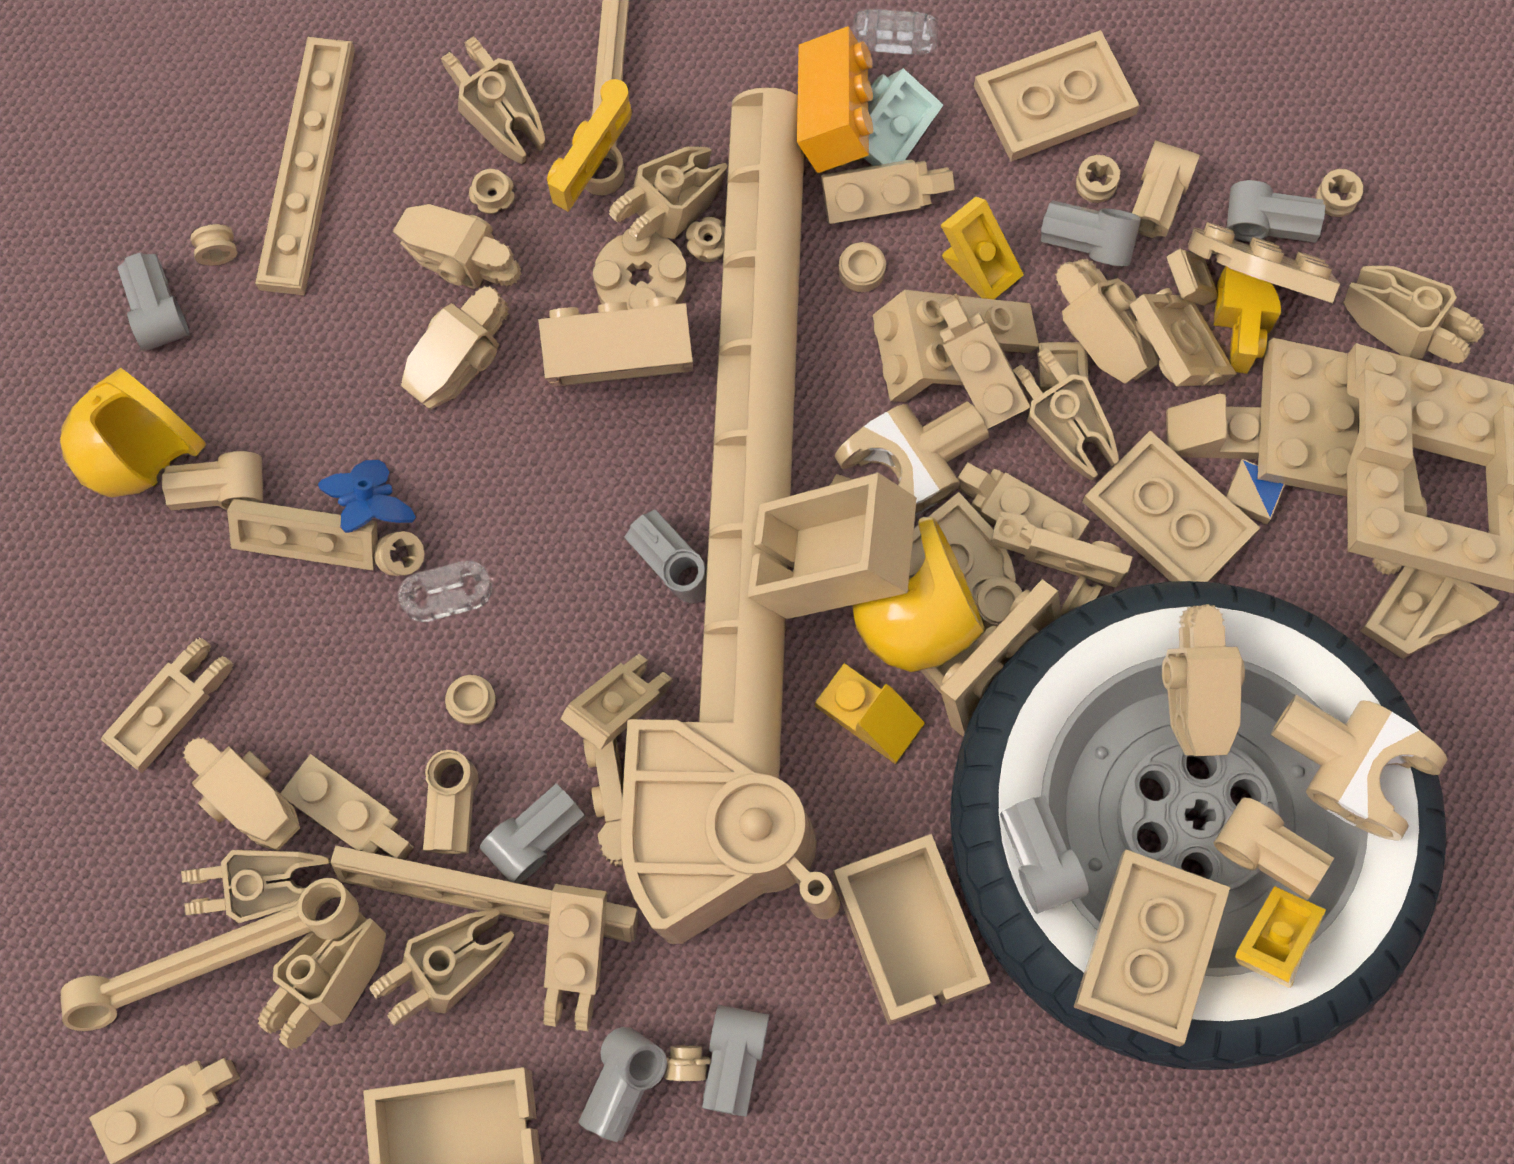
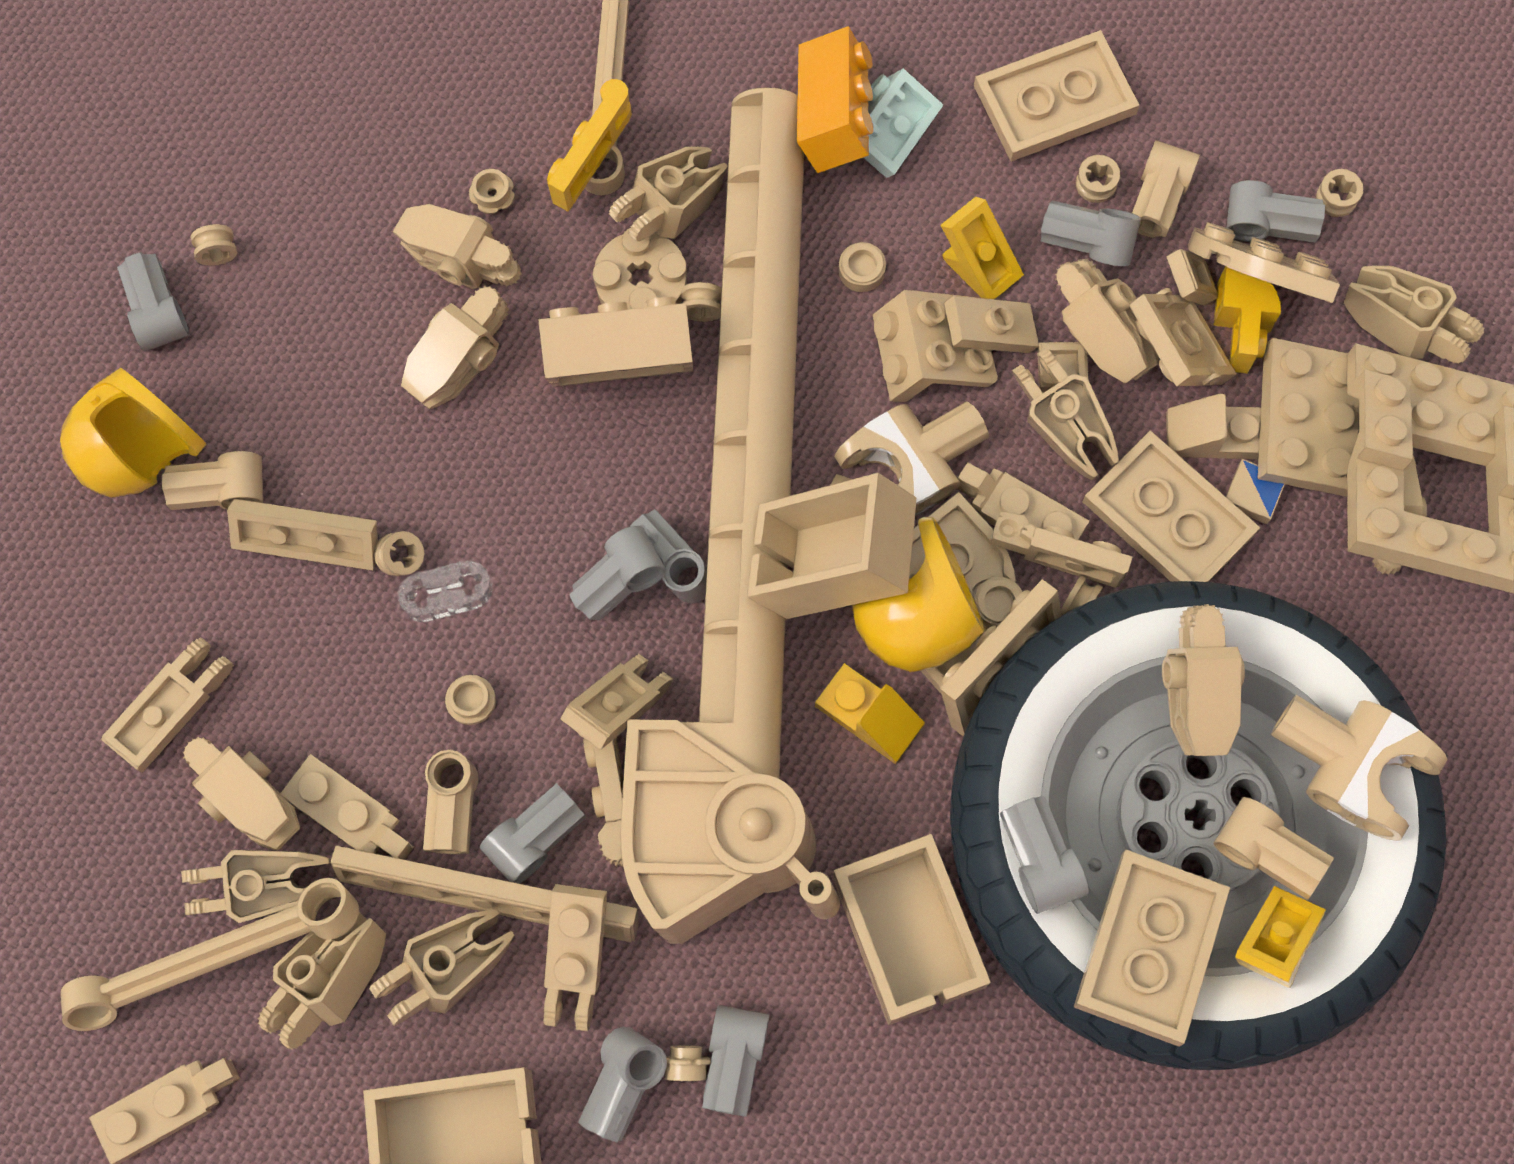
tan tile [255,37,355,295] -> none
blue piece [318,460,416,533] -> none
tan hinge [441,36,545,164] -> none
tan plate [686,217,725,262] -> none
tan hinge [821,159,955,224] -> none
clear beam [852,9,939,55] -> none
tan hinge [939,293,1030,429] -> none
tan wing [1360,566,1499,659] -> none
none -> light grey piece [569,526,666,620]
none -> tan bush [681,282,722,322]

